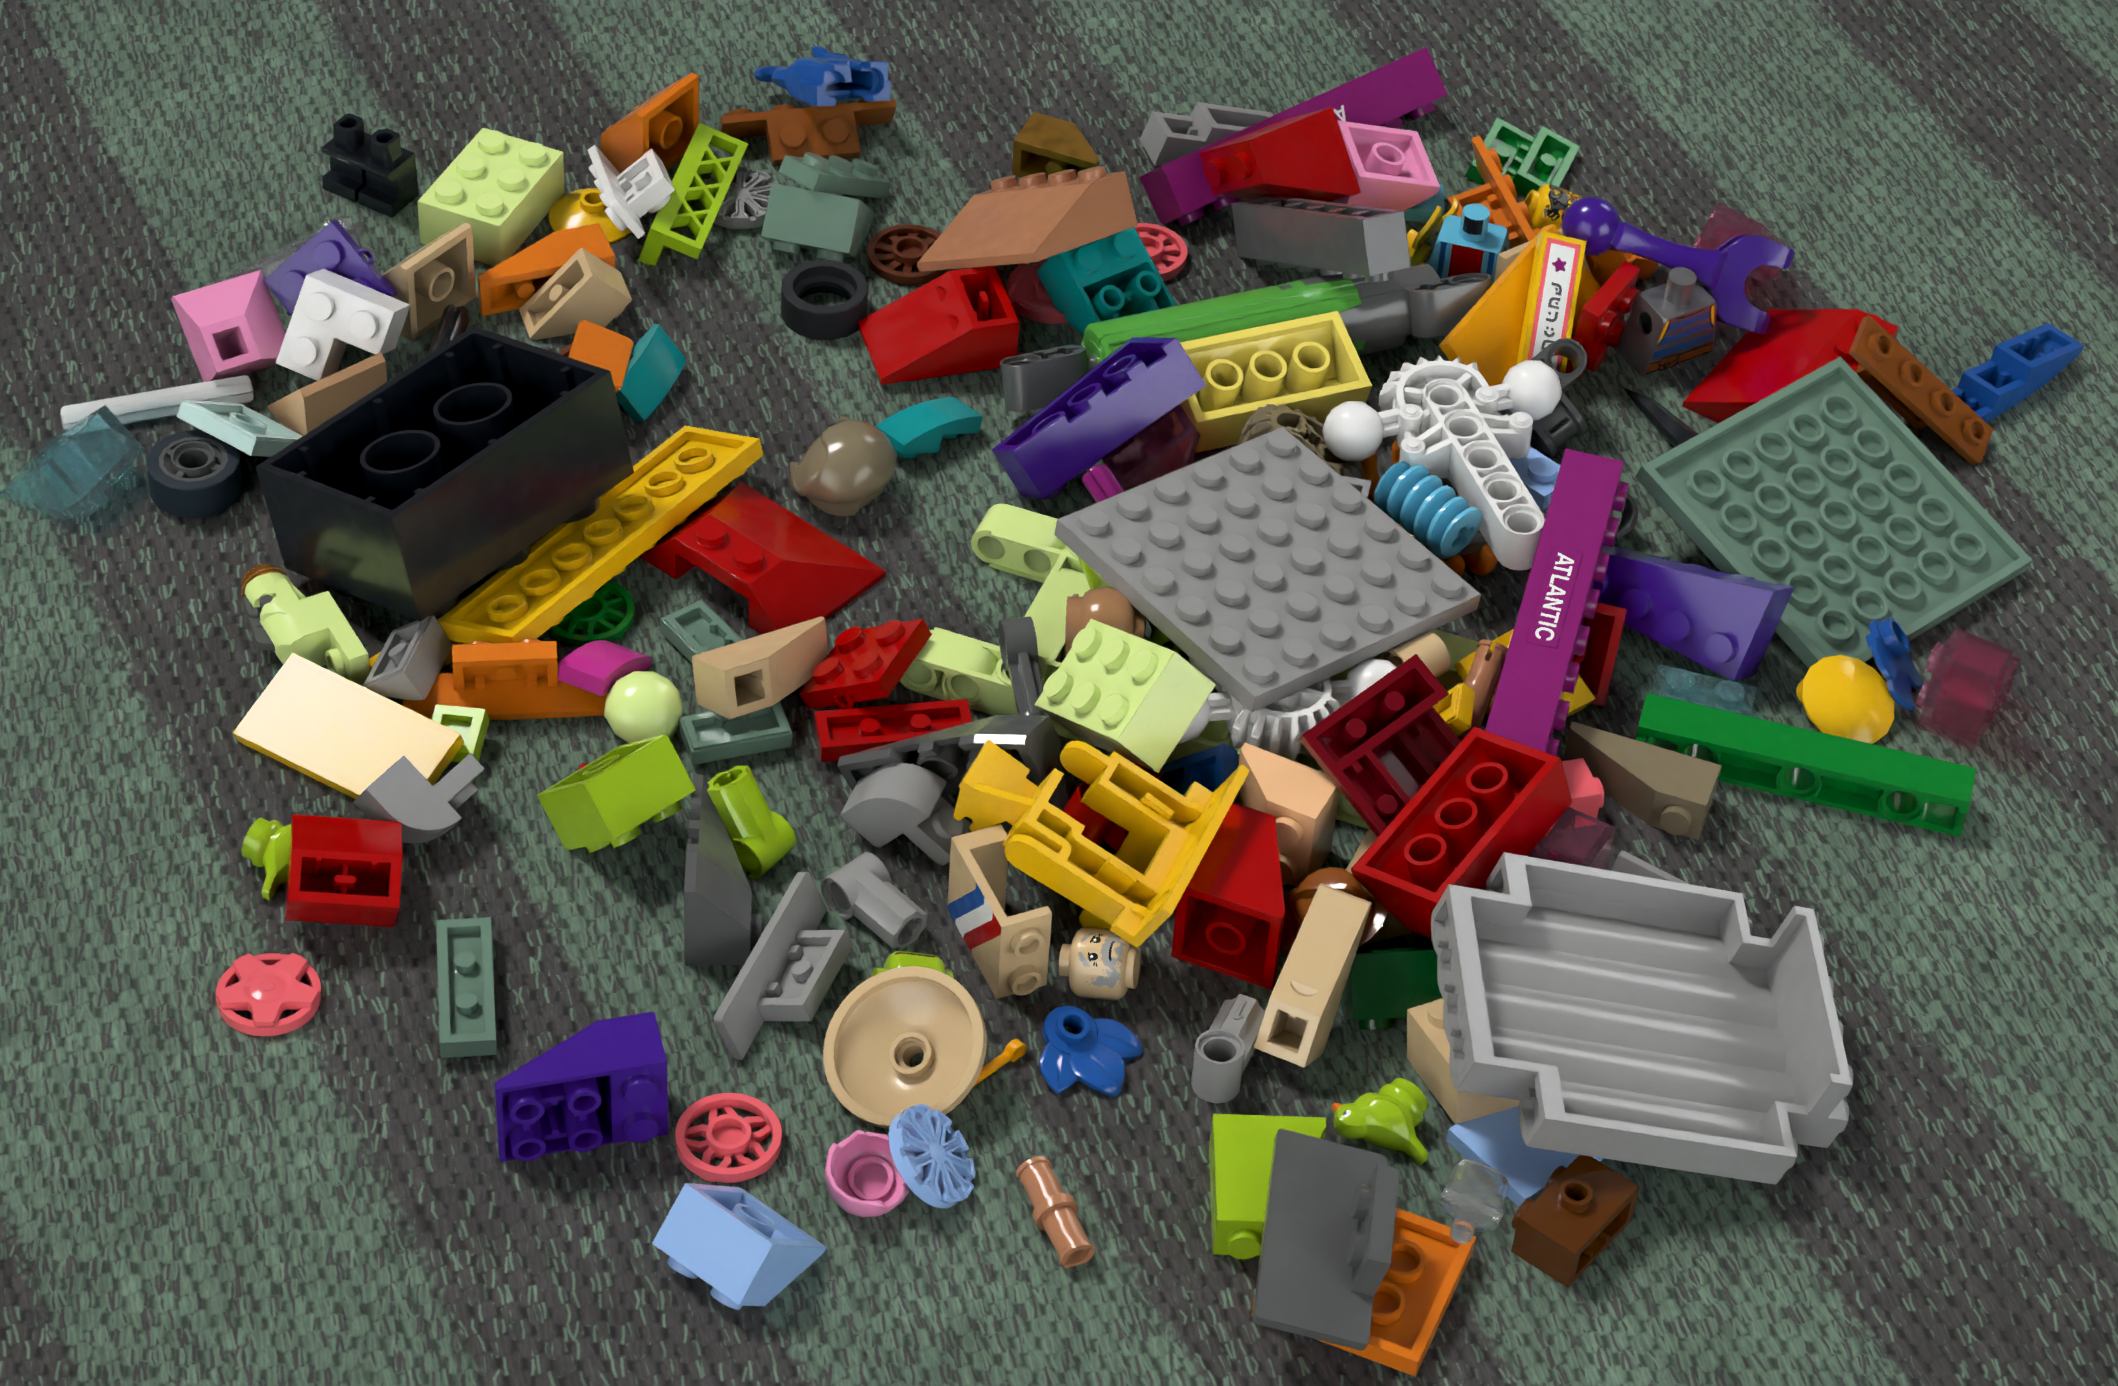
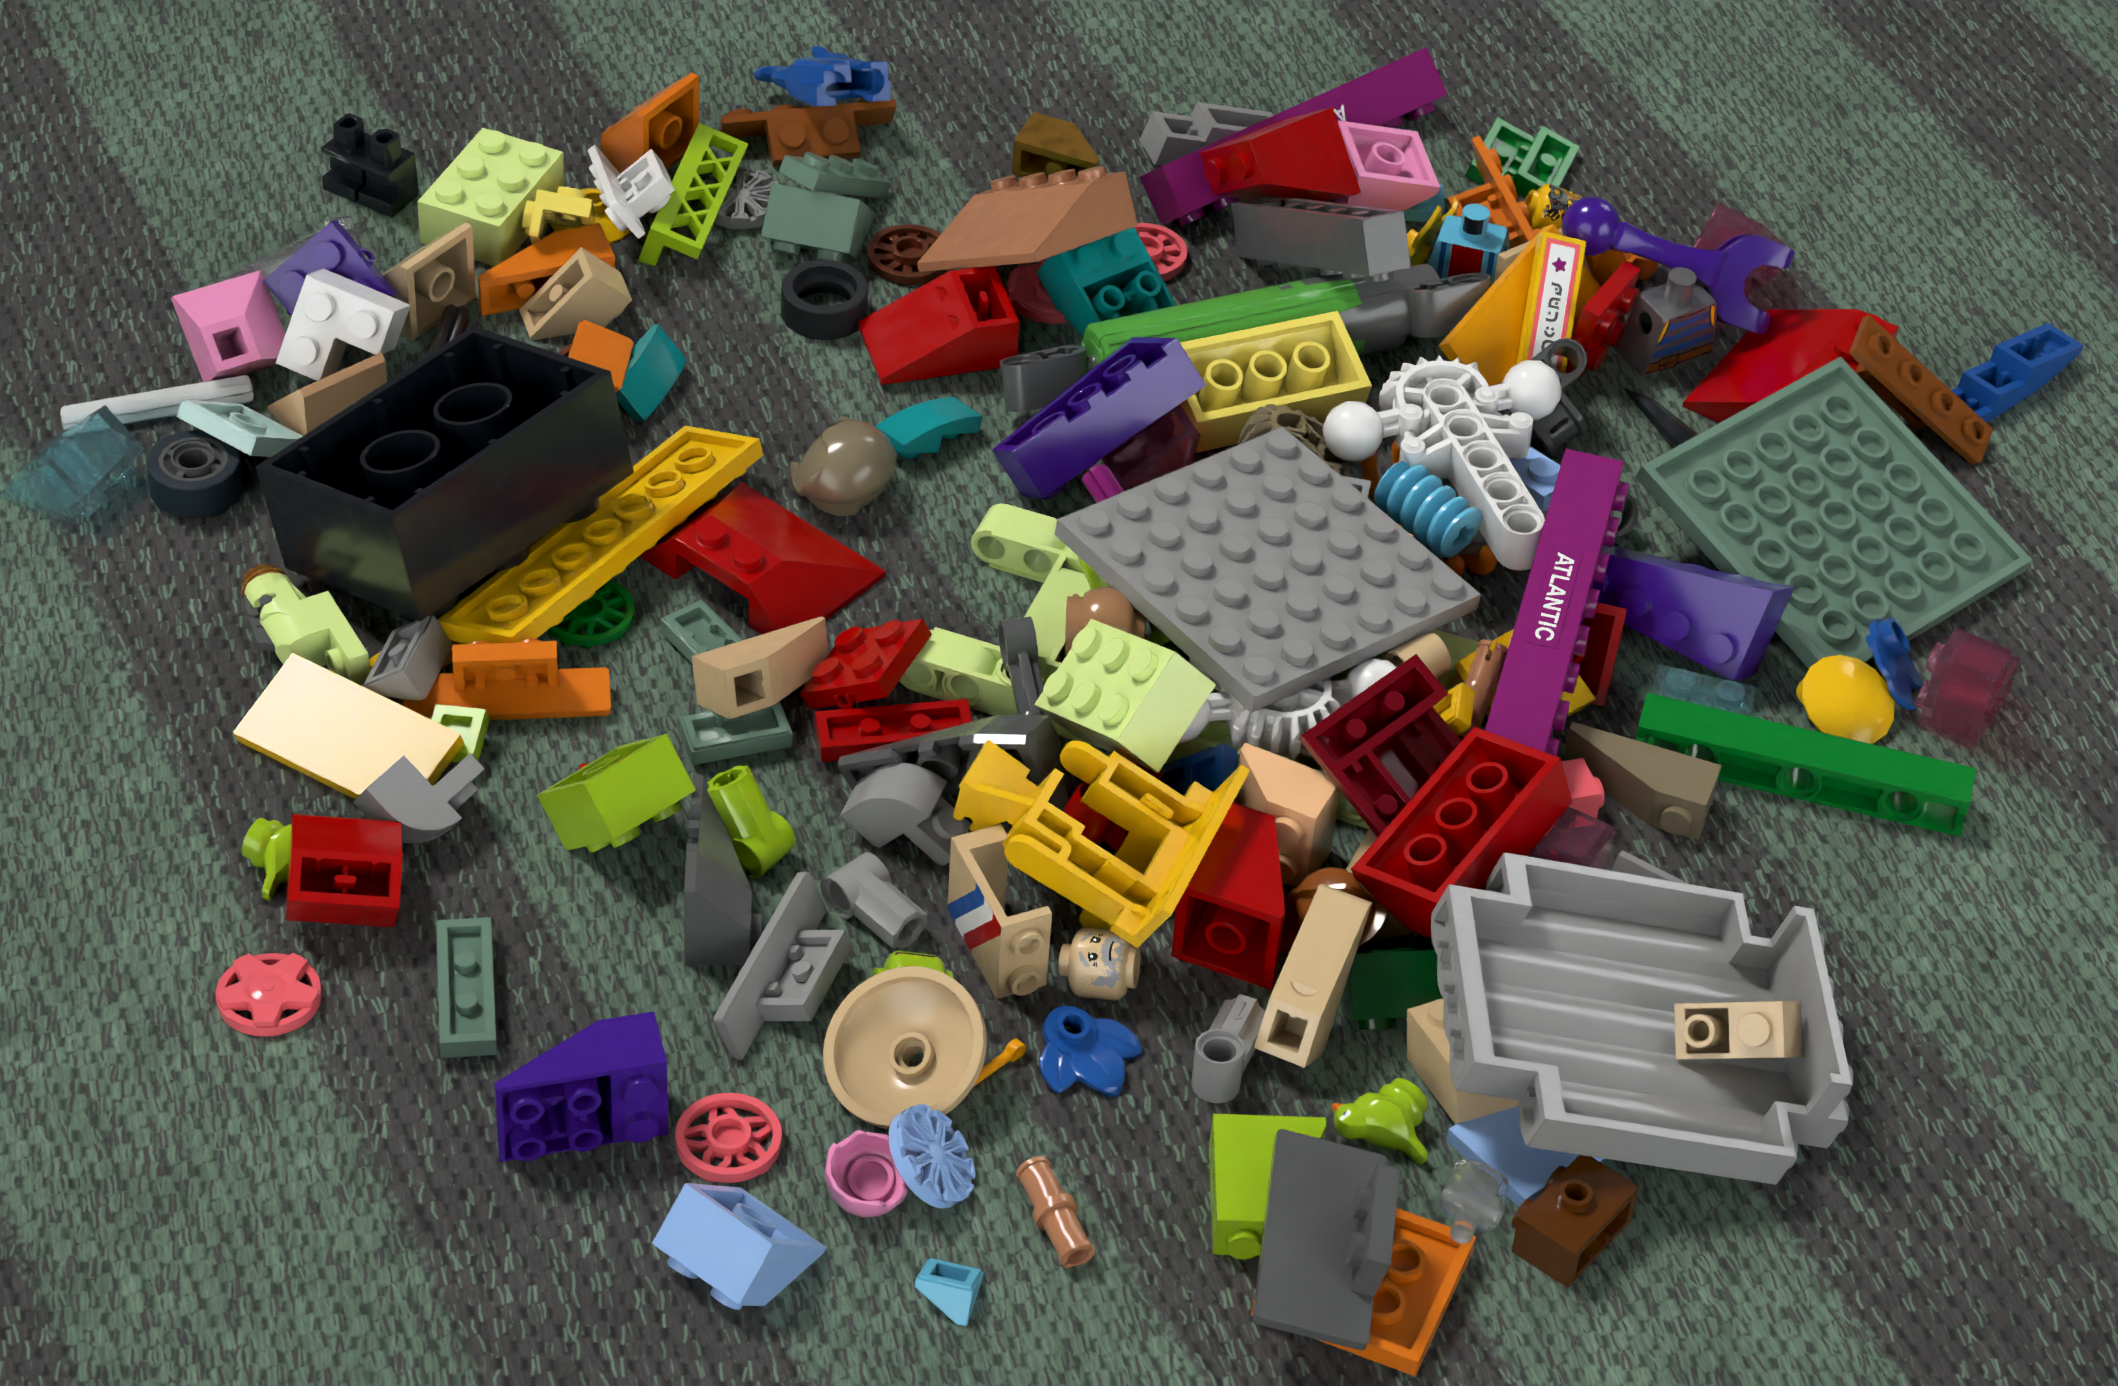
dark pink slope [557,640,652,696] -> none
yellowish green hair [604,671,682,743] -> none
none -> light yellow bracket [522,186,595,244]
none -> medium azure slope [915,1258,984,1326]
none -> tan slope [1674,1001,1803,1059]

